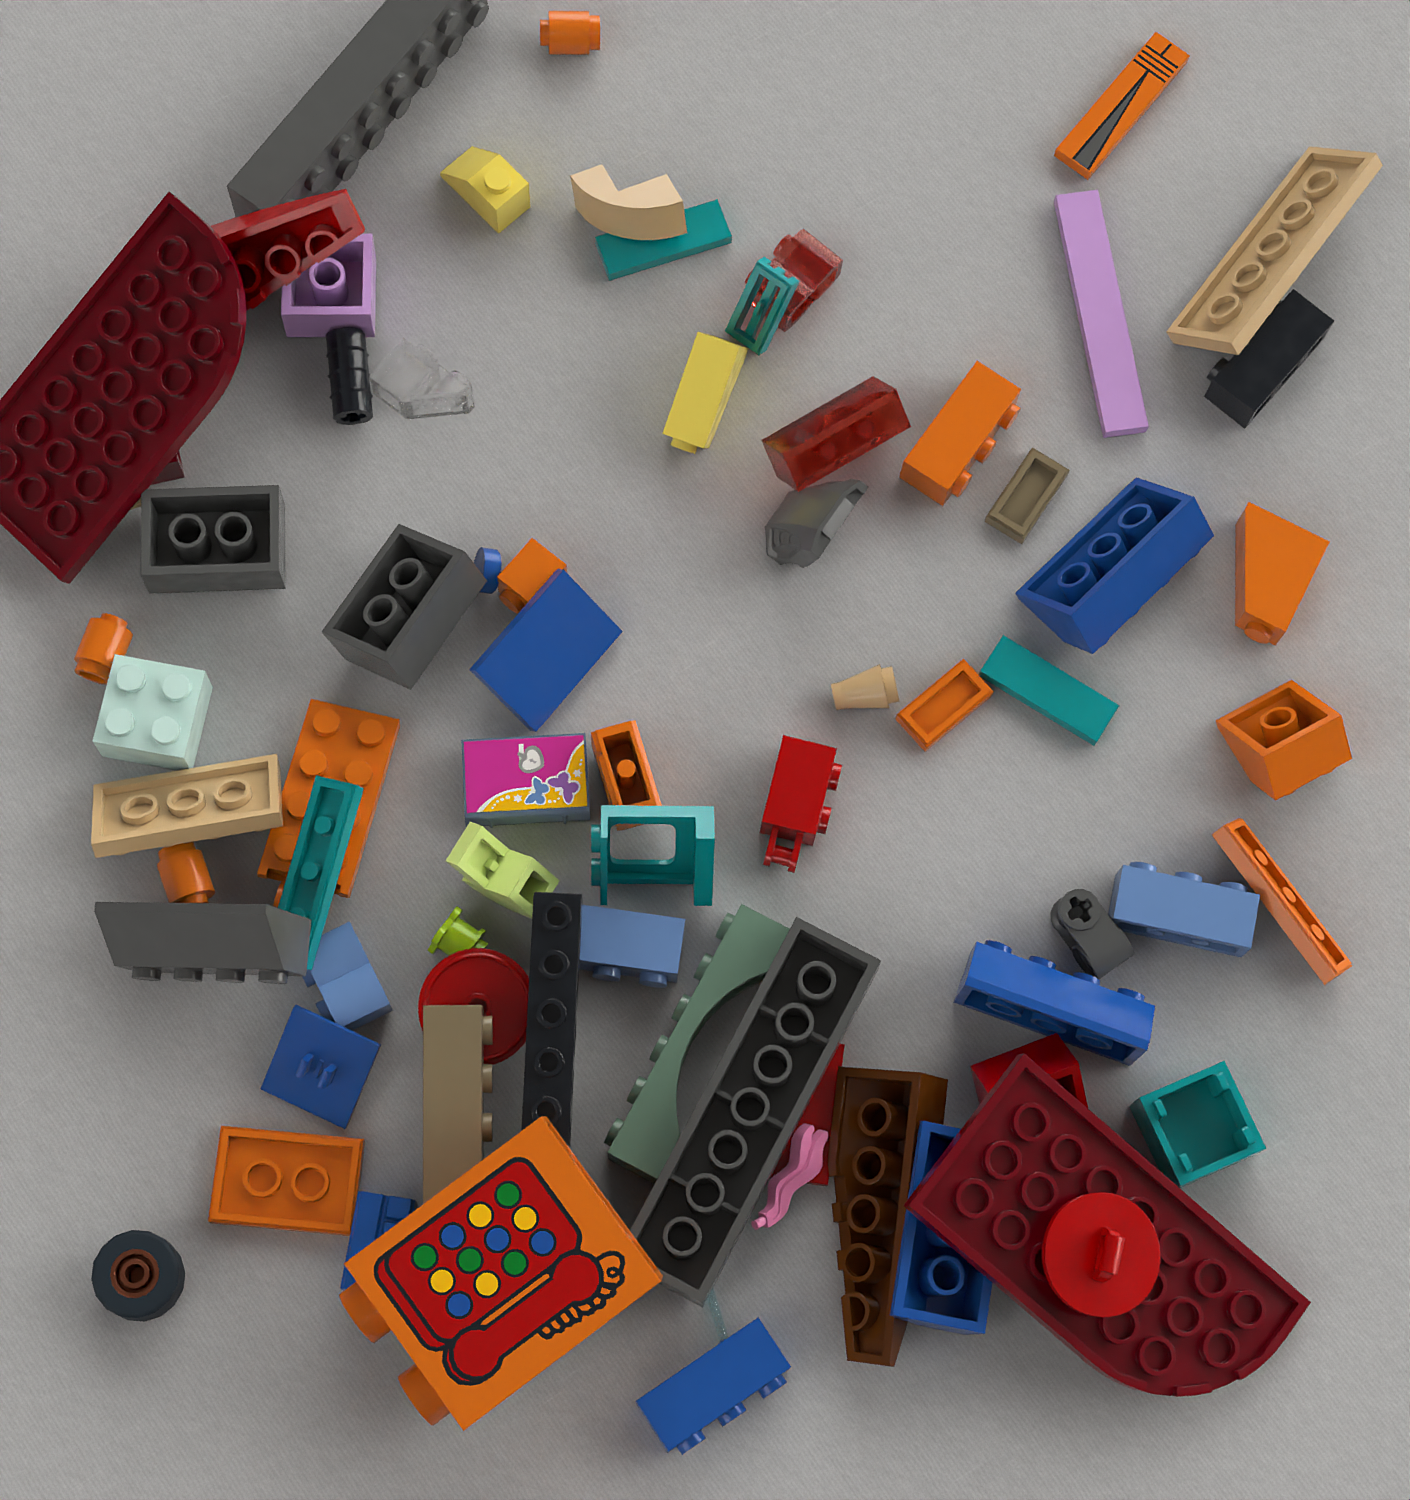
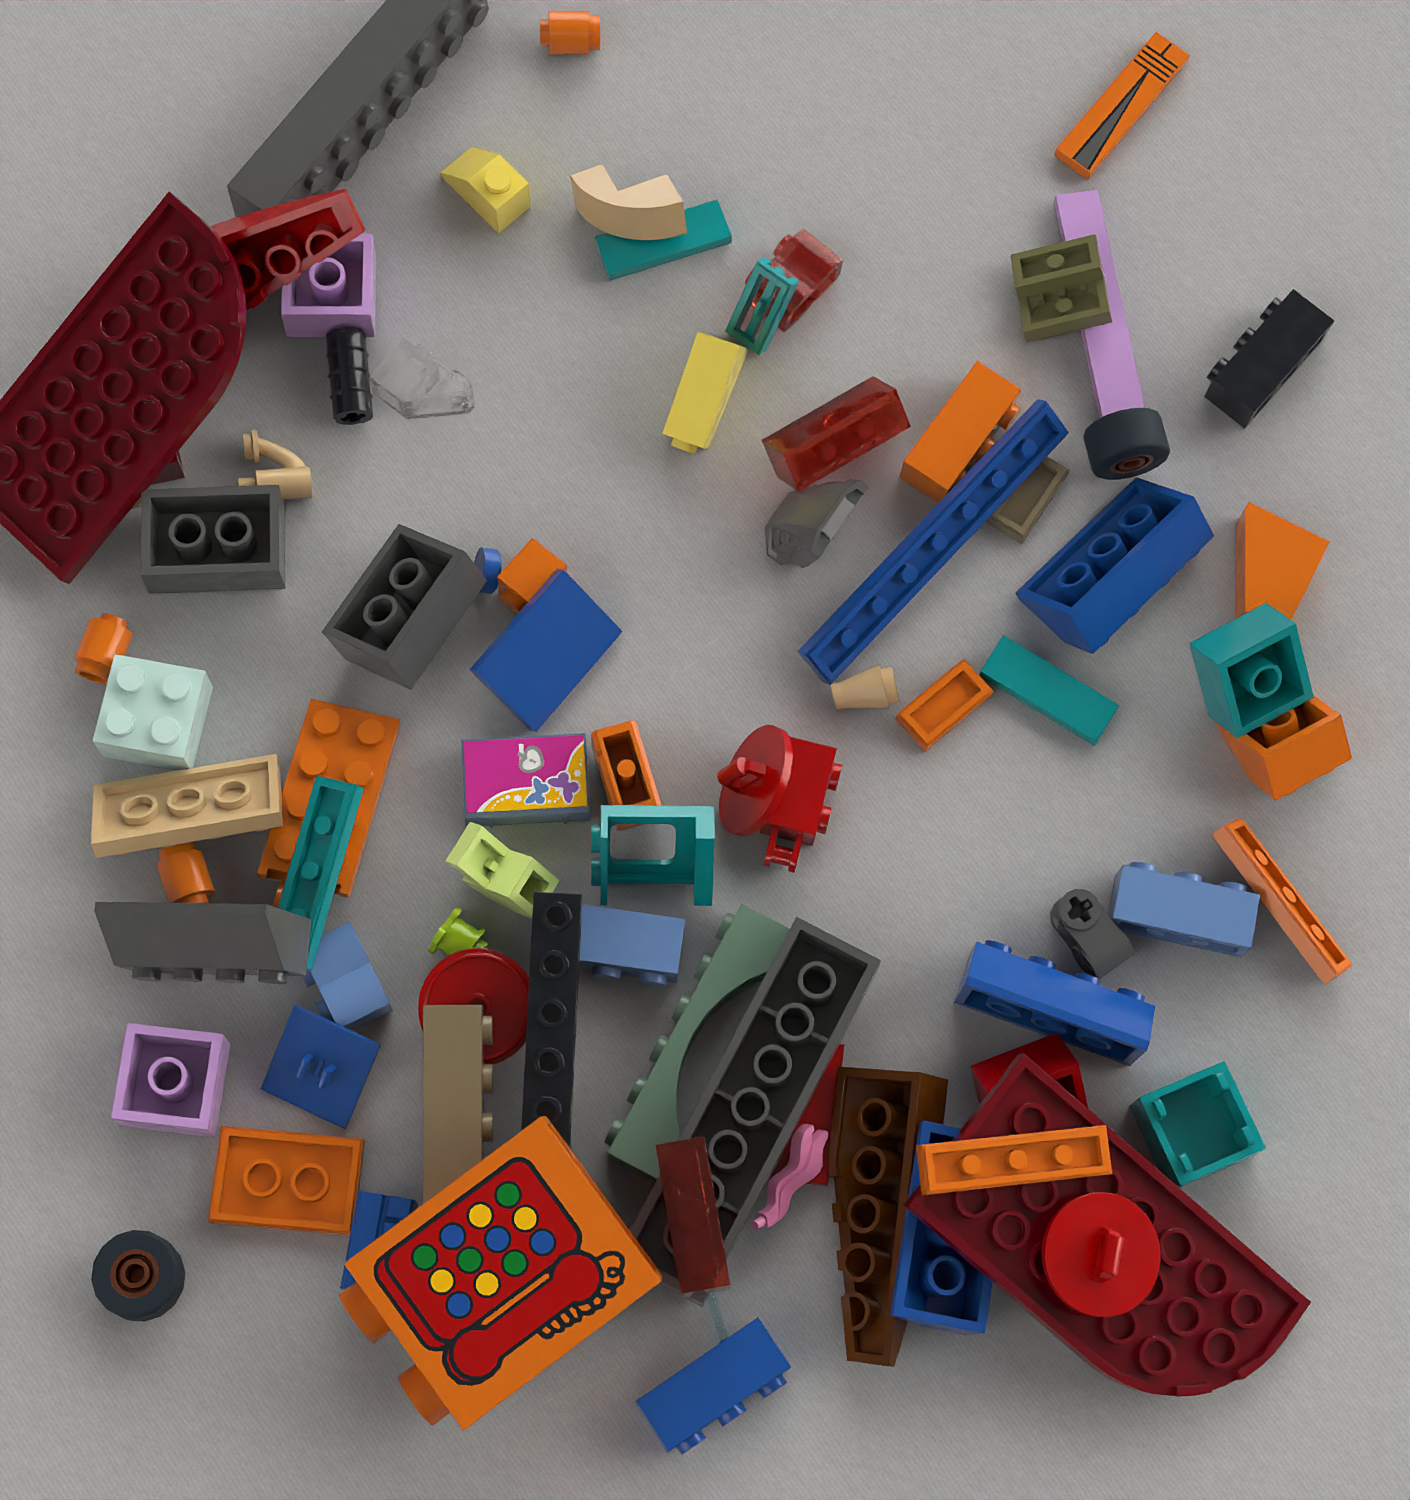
tan plate [1166,146,1383,355] -> none
none -> lavender brick [111,1023,230,1138]
none -> tan plant [238,429,312,500]
none -> clear red brick [655,1136,731,1298]
none -> red shield [717,725,793,837]
none -> blue tile [797,399,1069,685]
none -> orange tile [916,1125,1112,1195]
none -> olive slope [1011,234,1112,342]
none -> black wheel [1083,408,1170,480]
none -> teal brick [1189,603,1314,738]

